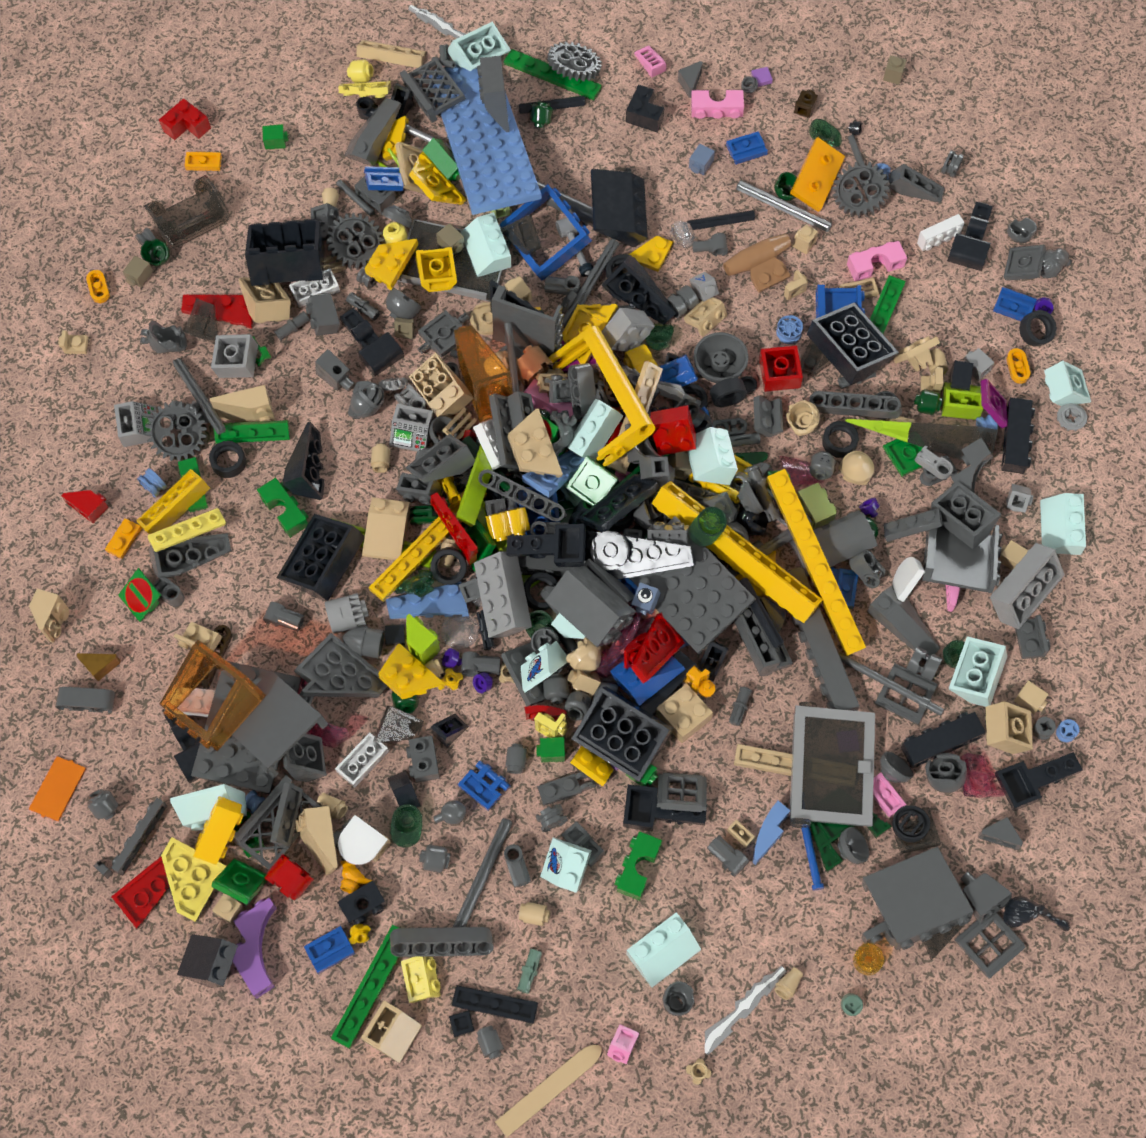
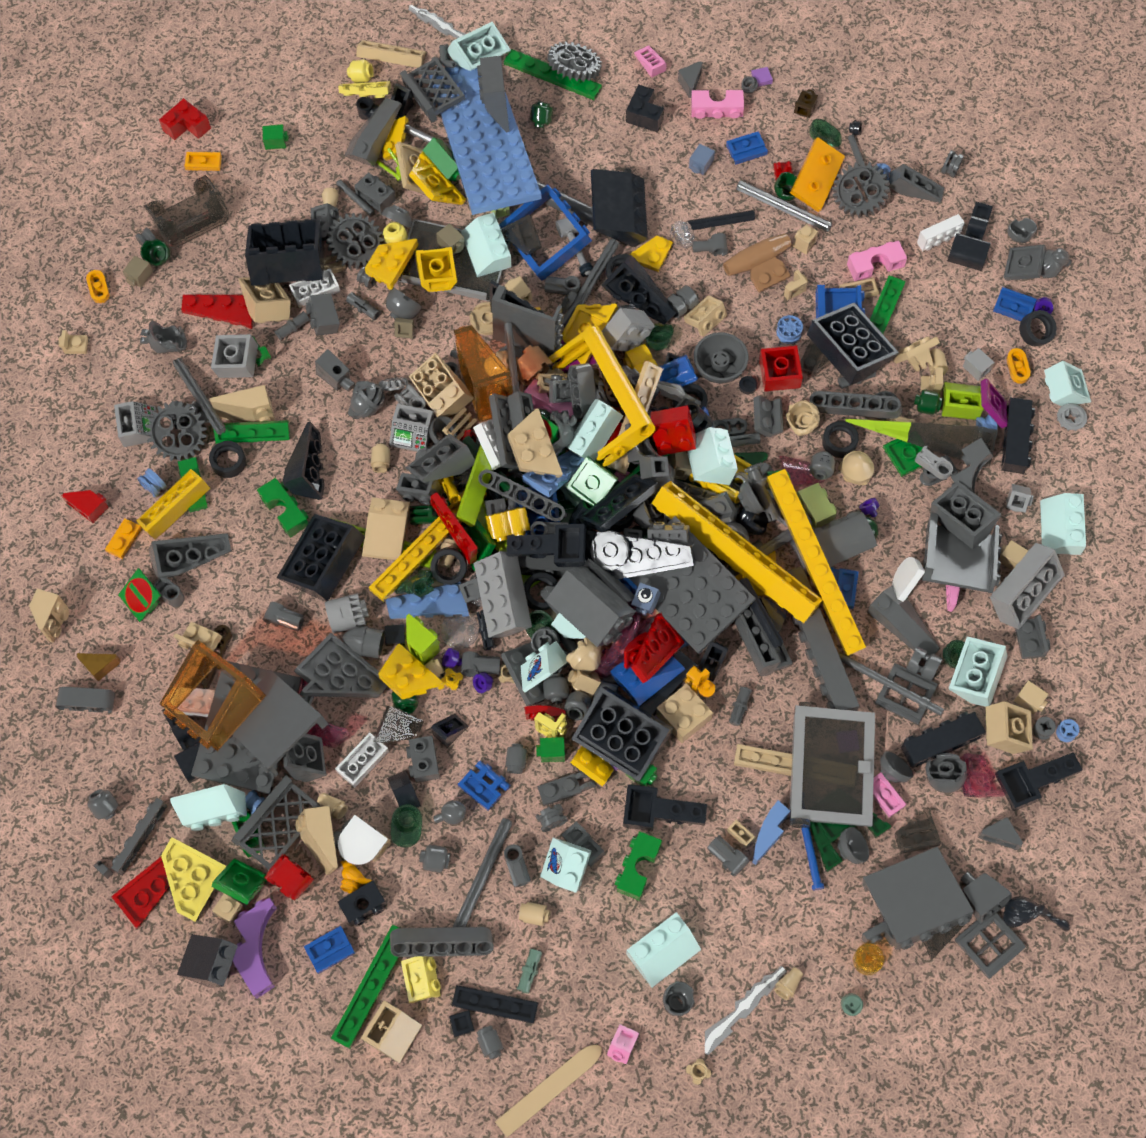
orange piece [29,756,86,822] -> none
light yellow bracket [148,508,226,552] -> none
clear smoke wing [184,298,218,344] -> none
yellow wedge [193,796,244,865] -> none
dark grey plate [270,783,303,848] -> none
black plate [339,308,404,376] -> none
yellow plate [349,924,370,944] -> none
blue plate [364,166,404,191] -> none
dark grey plate [417,310,469,358] -> none
black axle [518,96,586,114] -> none
dark grey piece [657,773,707,812] -> none
light grey brick [689,272,719,301] -> none
clear green cap [689,507,727,546] -> none
black tyre [710,378,747,408] -> none
dark grey piece [849,550,886,588] -> none
dark tan brick [883,55,907,85] -> none
dark grey plate [884,508,942,542] -> none
black piece [892,805,930,842] -> none
black slope [950,360,973,390] -> none
none -> red tile [773,161,793,181]

